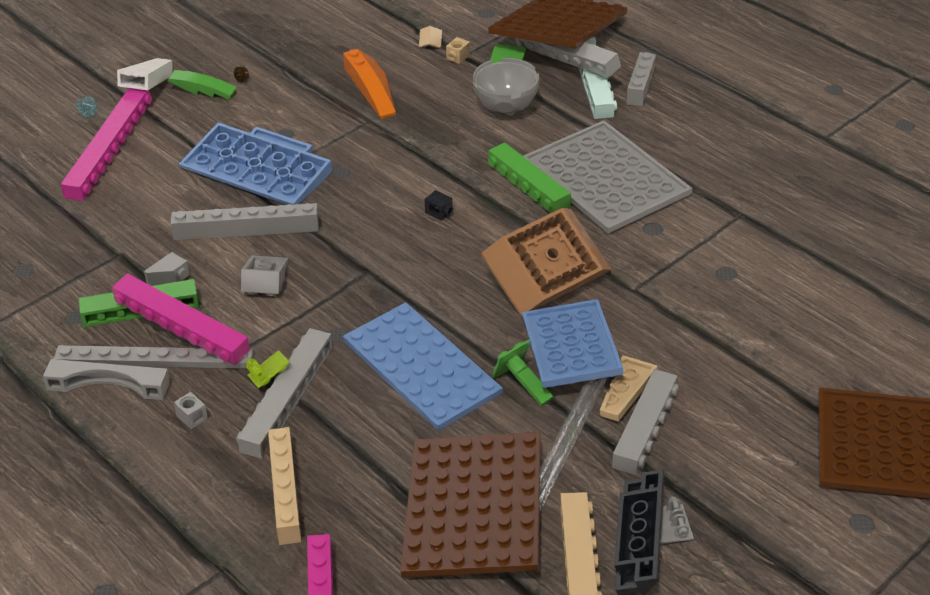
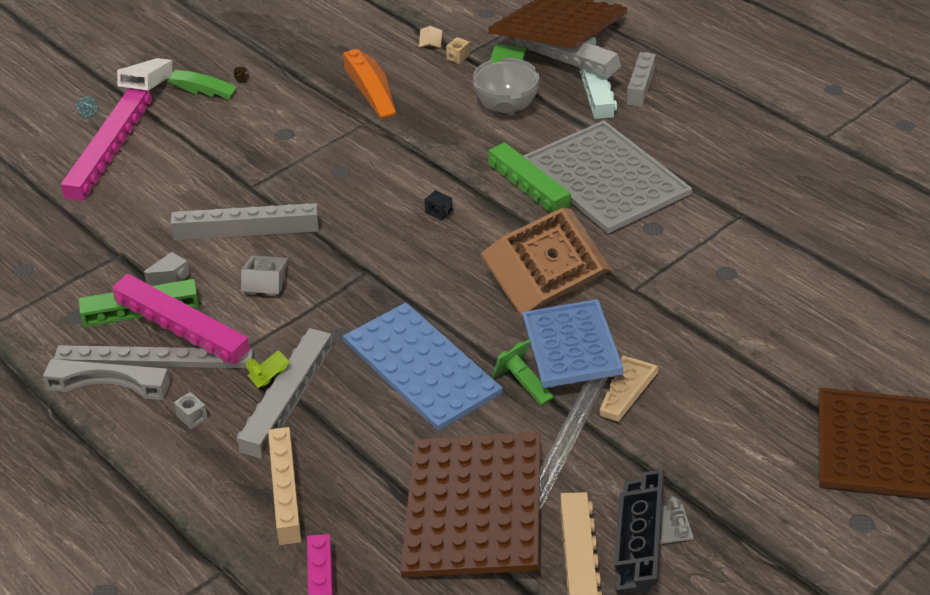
medium blue slope [179,122,333,205] -> none
light grey brick [612,369,679,475] -> none

